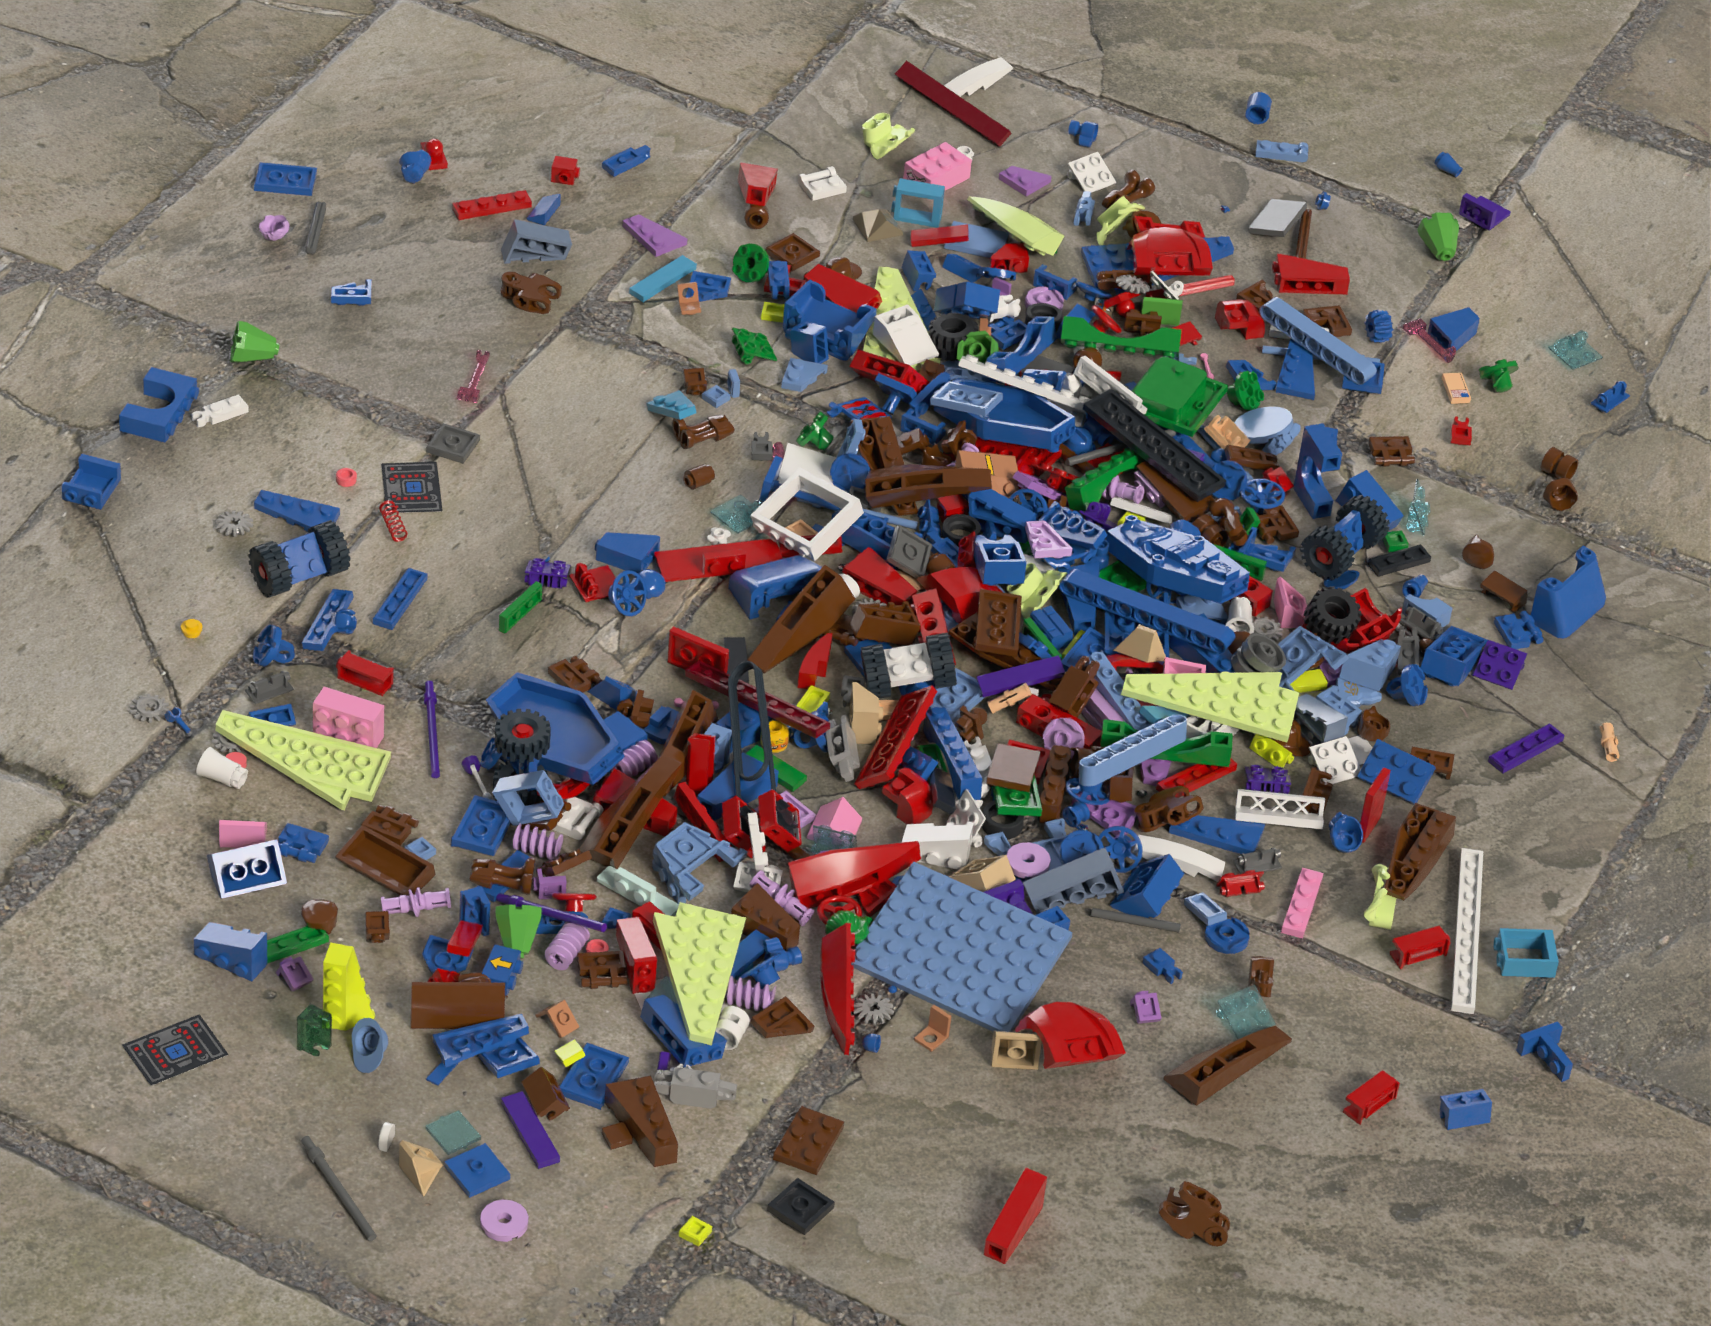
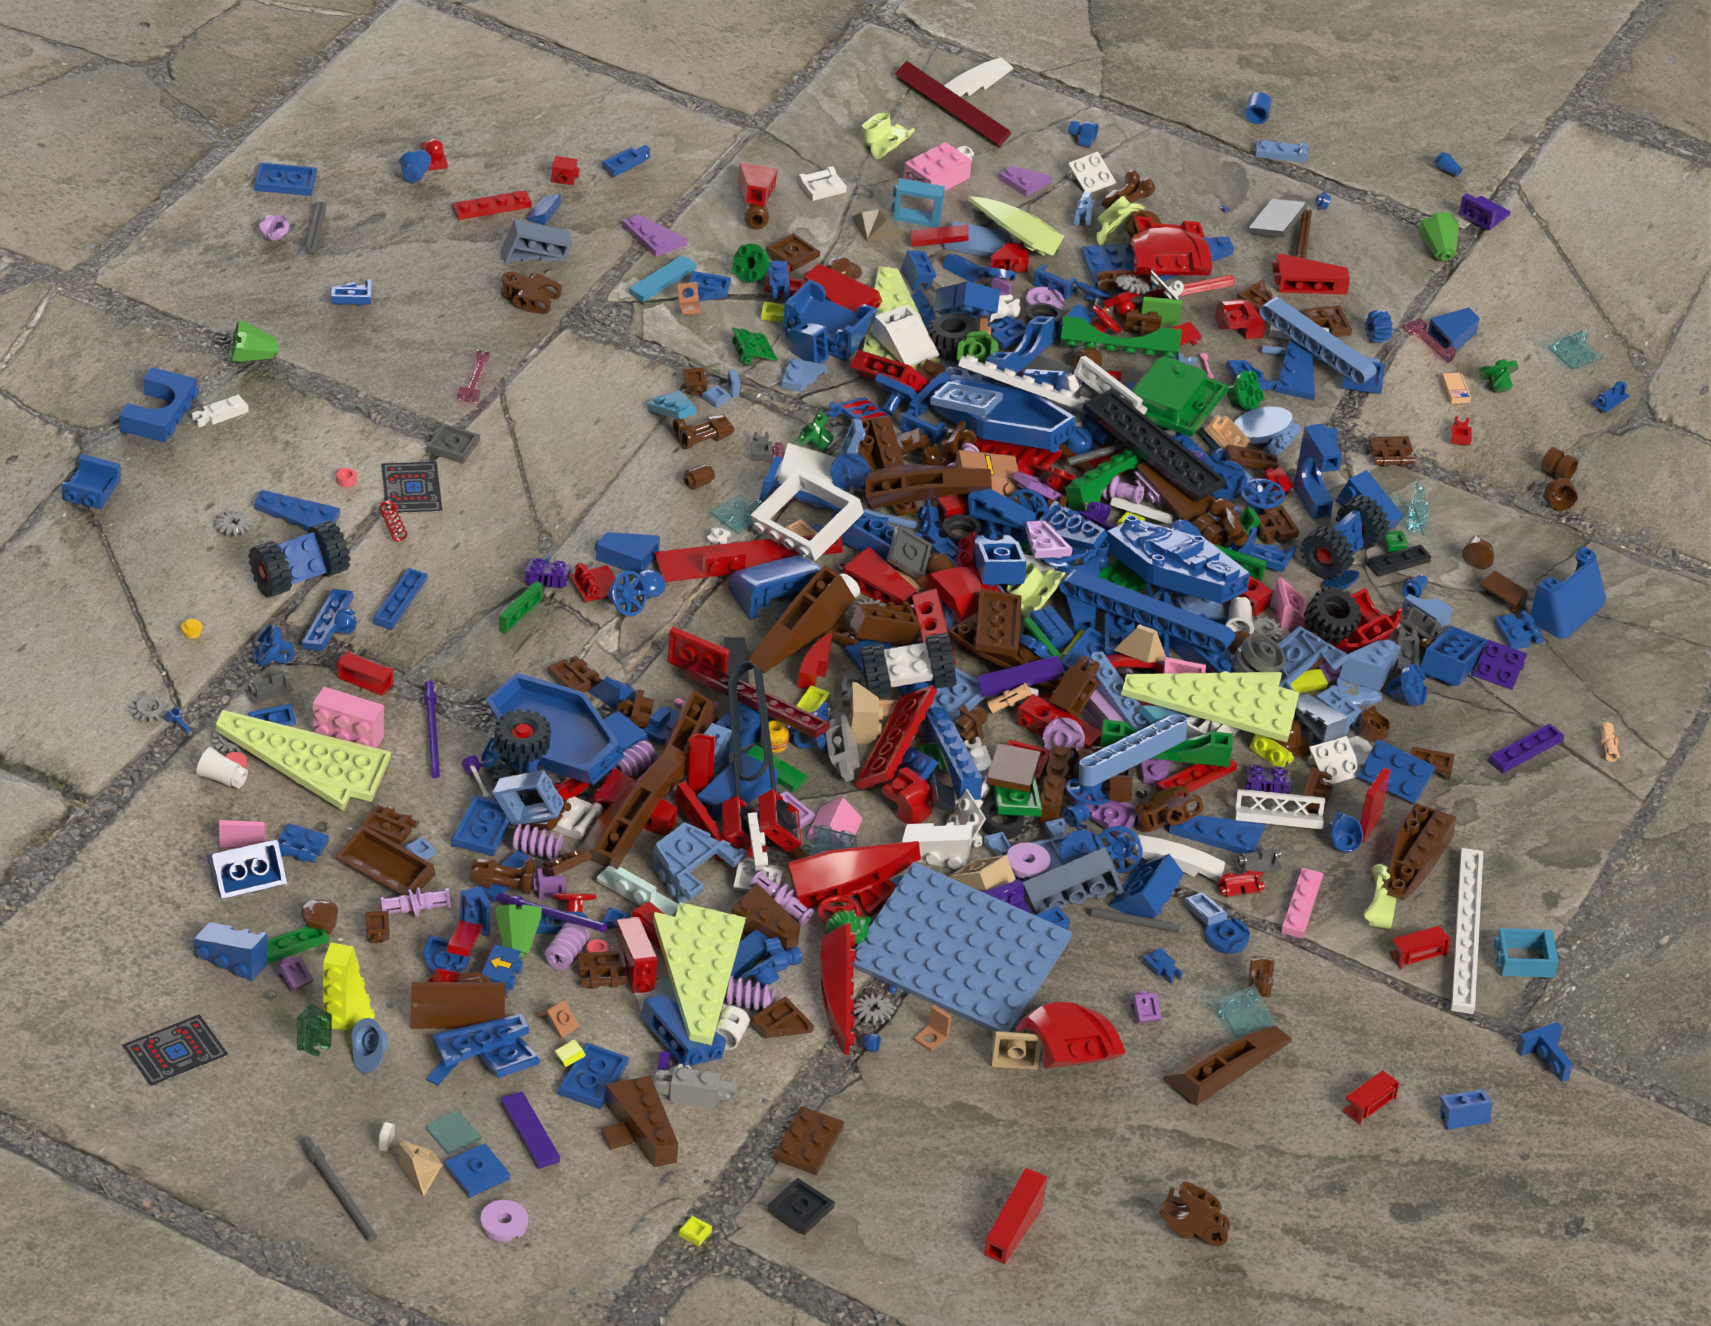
reddish brown hinge [522,1067,570,1120] -> none

